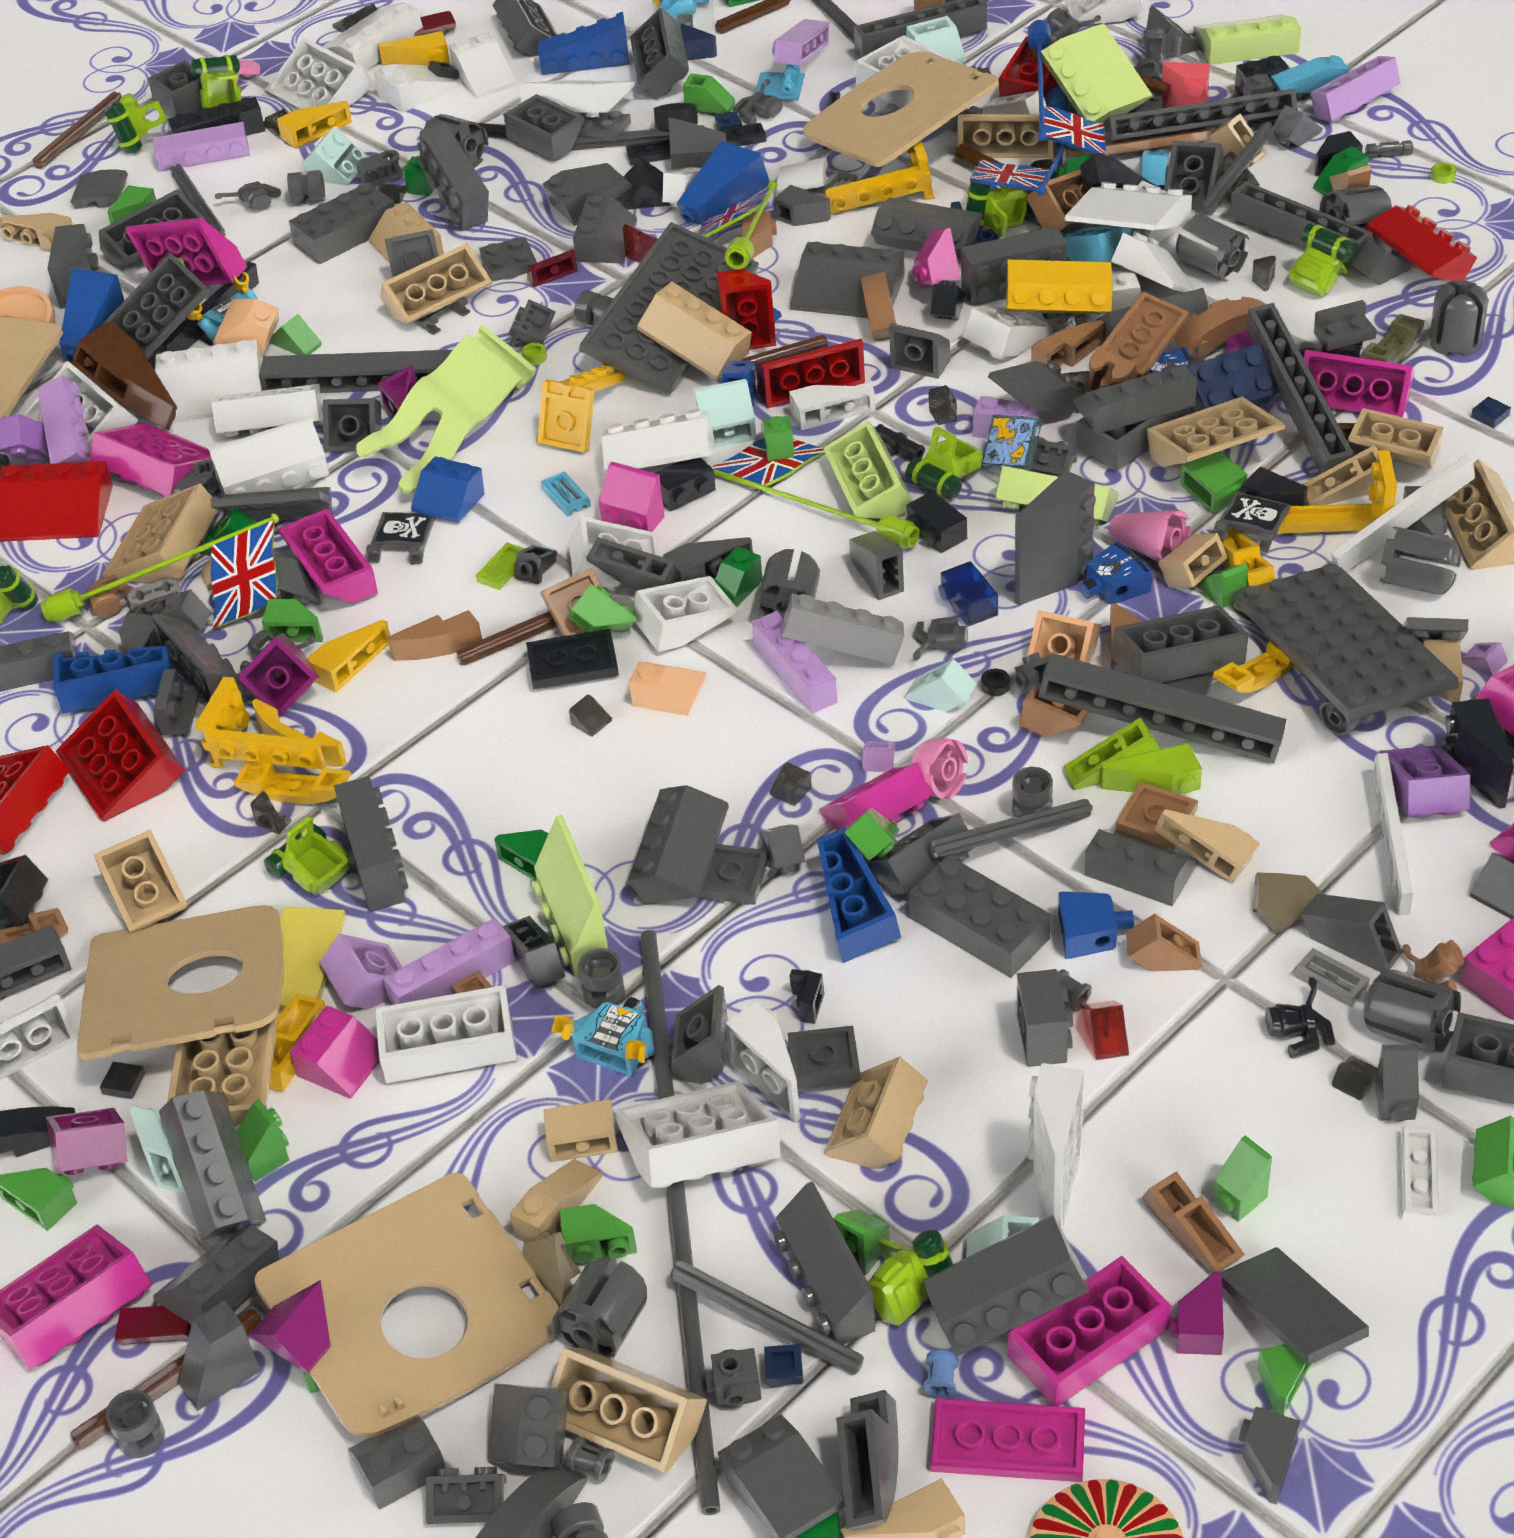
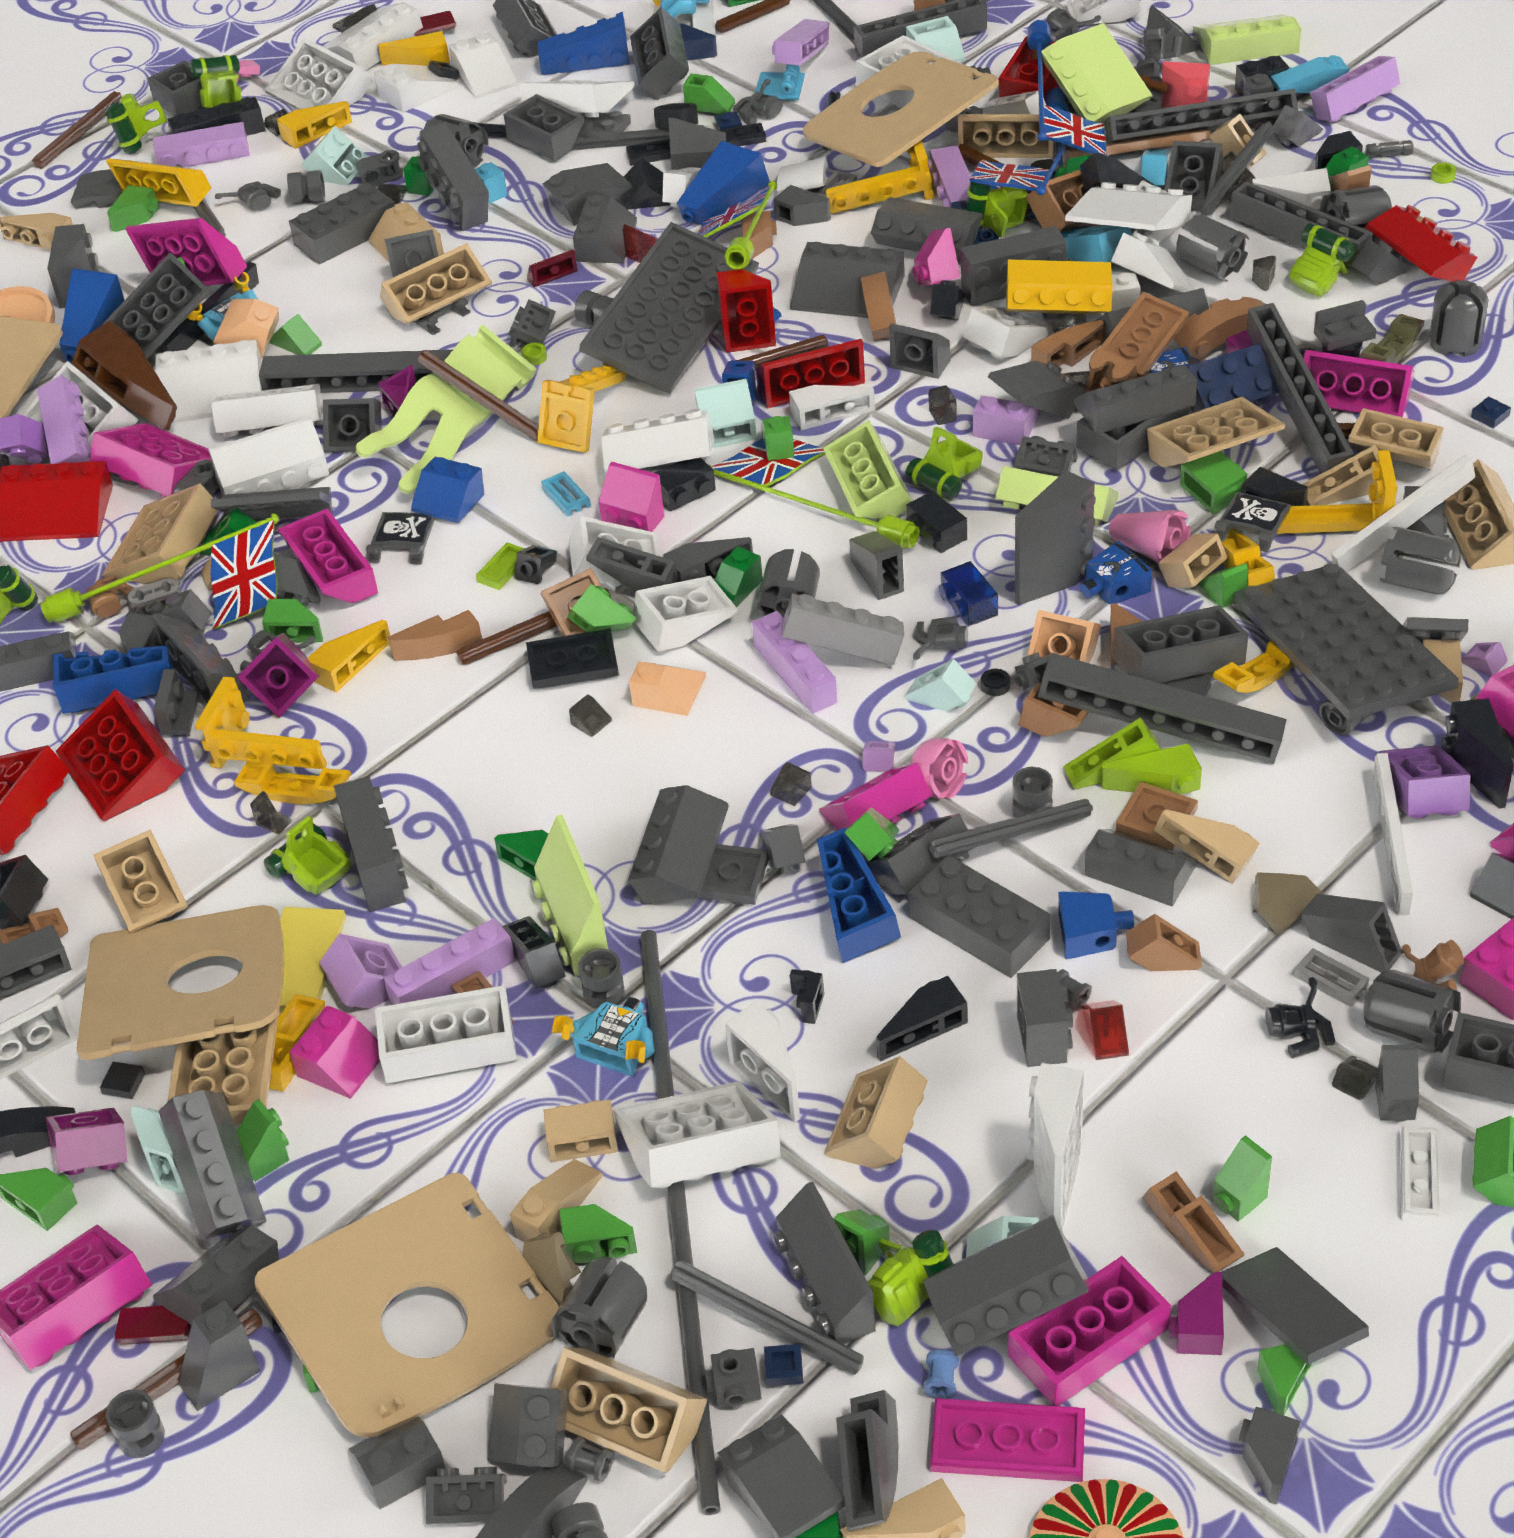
dark grey slope [99,189,206,265] -> none
magenta slope [250,1280,331,1374] -> none
yellow slope [252,698,347,767] -> none
dark grey plate [479,237,537,282] -> none
tan slope [637,282,752,381] -> none
dark grey slope [671,985,728,1084] -> none
dark grey plate [787,1025,861,1088] -> none
black pin [875,424,925,459] -> none
tile [981,414,1043,471] -> none
none -> yellow slope [106,158,212,207]
none -> axle [418,350,539,441]
none -> medium azure brick [475,162,507,204]
none -> black slope [876,976,968,1062]
none -> lavender brick [928,145,971,210]
none -> white slope [1252,168,1331,209]

